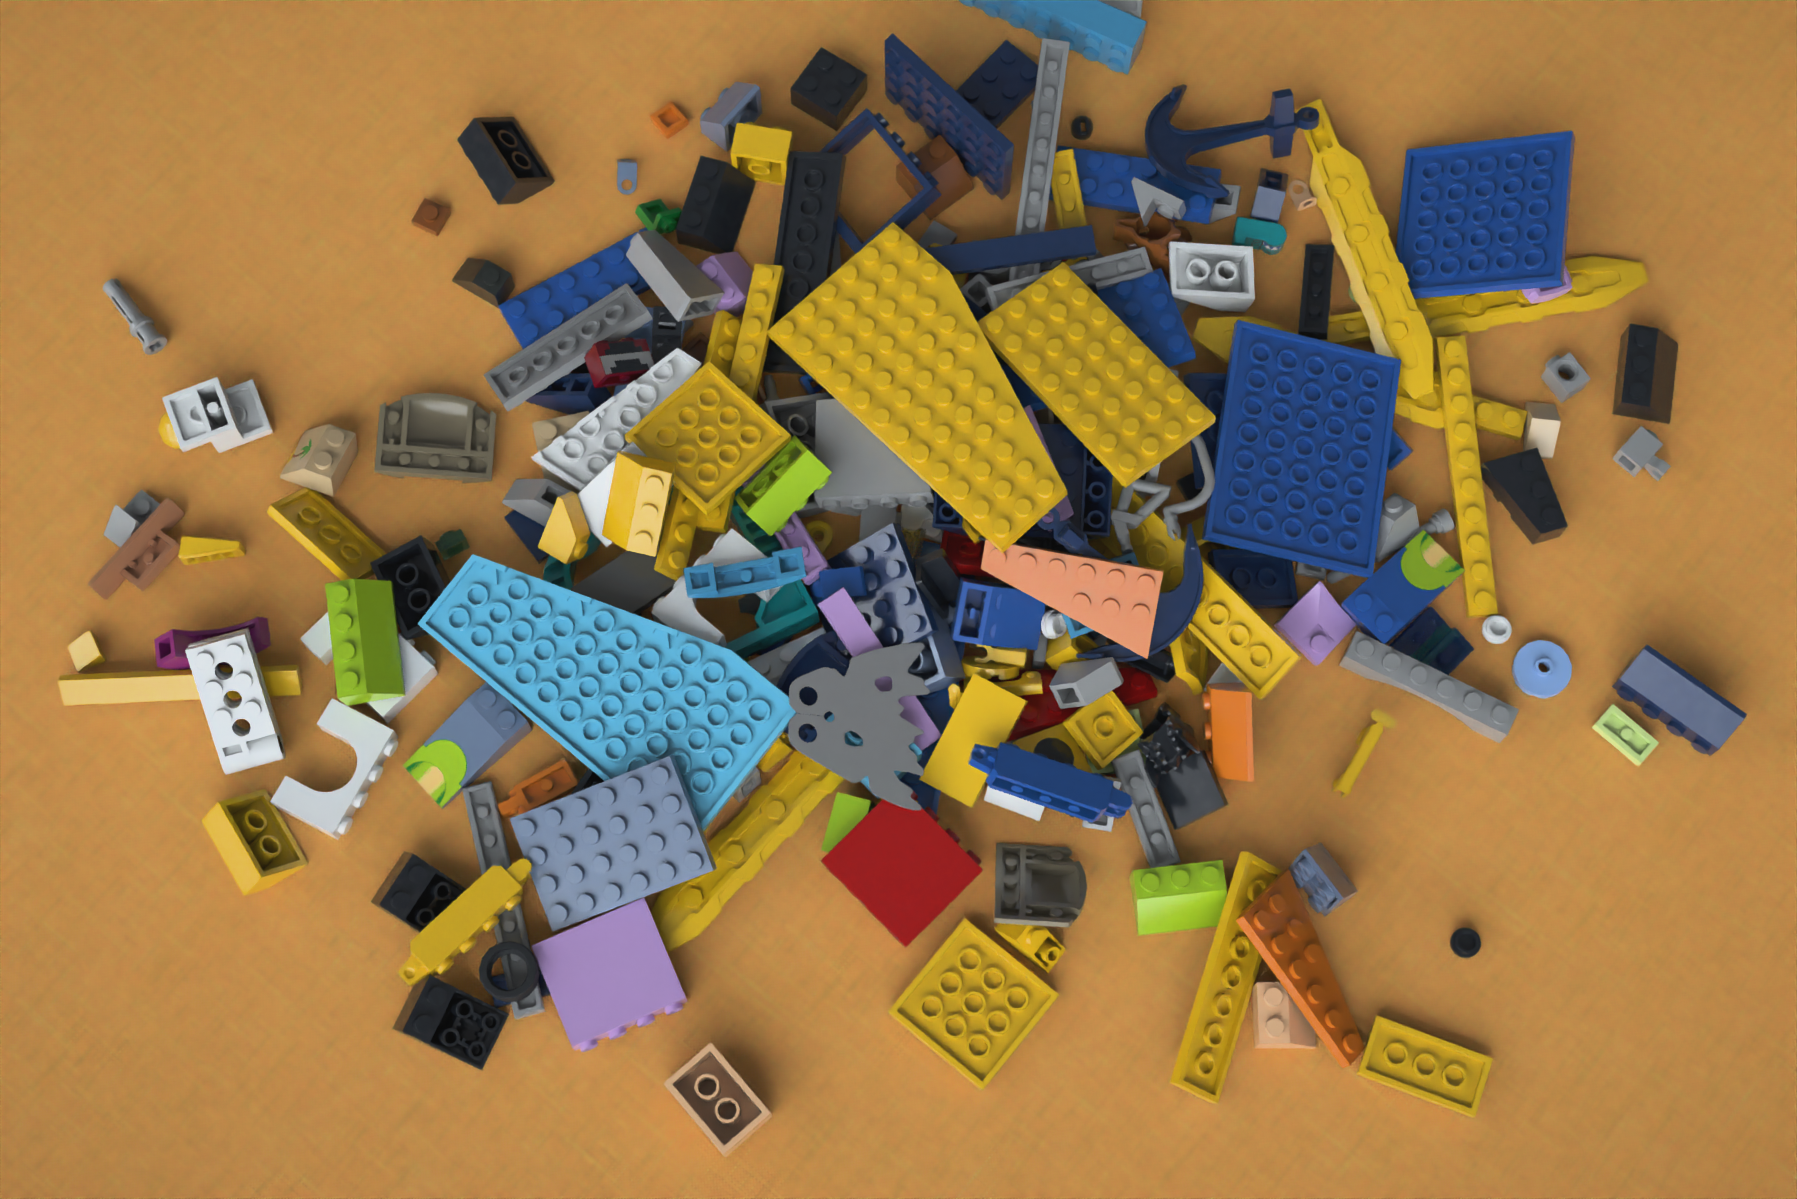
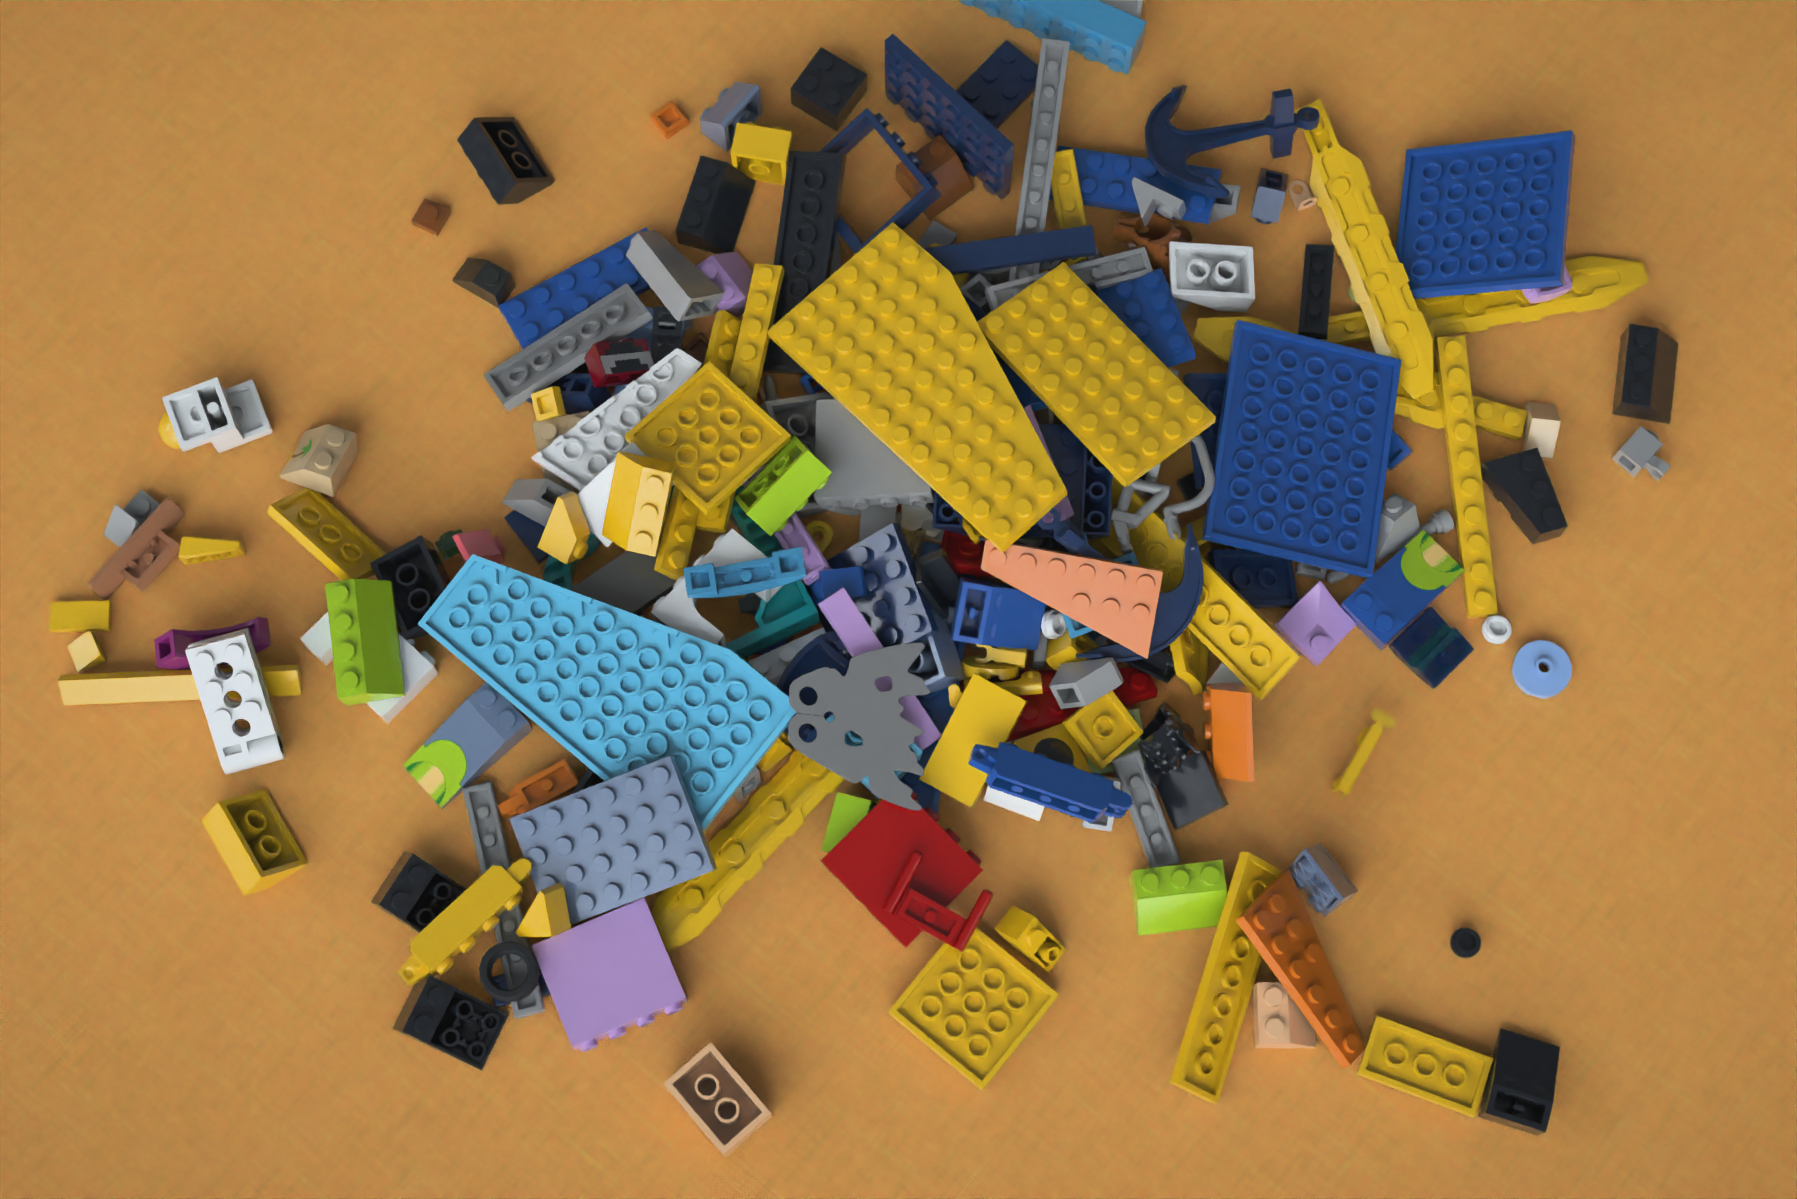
light grey pin [102,278,167,355] -> none
white arch [270,698,399,840] -> none
dark tan slope [374,393,496,483] -> none
sand blue piece [616,159,637,195] -> none
green bracket [635,199,682,234] -> none
dark tan slope [994,843,1087,928] -> none
black hinge [1071,116,1093,140] -> none
teal leg [1232,217,1287,255] -> none
light grey arch [1339,631,1519,743] -> none
light grey brick [1541,352,1591,403] -> none
yellowish green plate [1592,704,1659,766] -> none
slope [1612,644,1747,756] -> none
none -> yellow tile [49,600,112,633]
none -> coral slope [452,529,505,564]
none -> yellow slope [515,882,571,937]
none -> yellow plate [531,386,566,422]
none -> red plate [883,851,993,952]
none -> black slope [1478,1028,1560,1136]

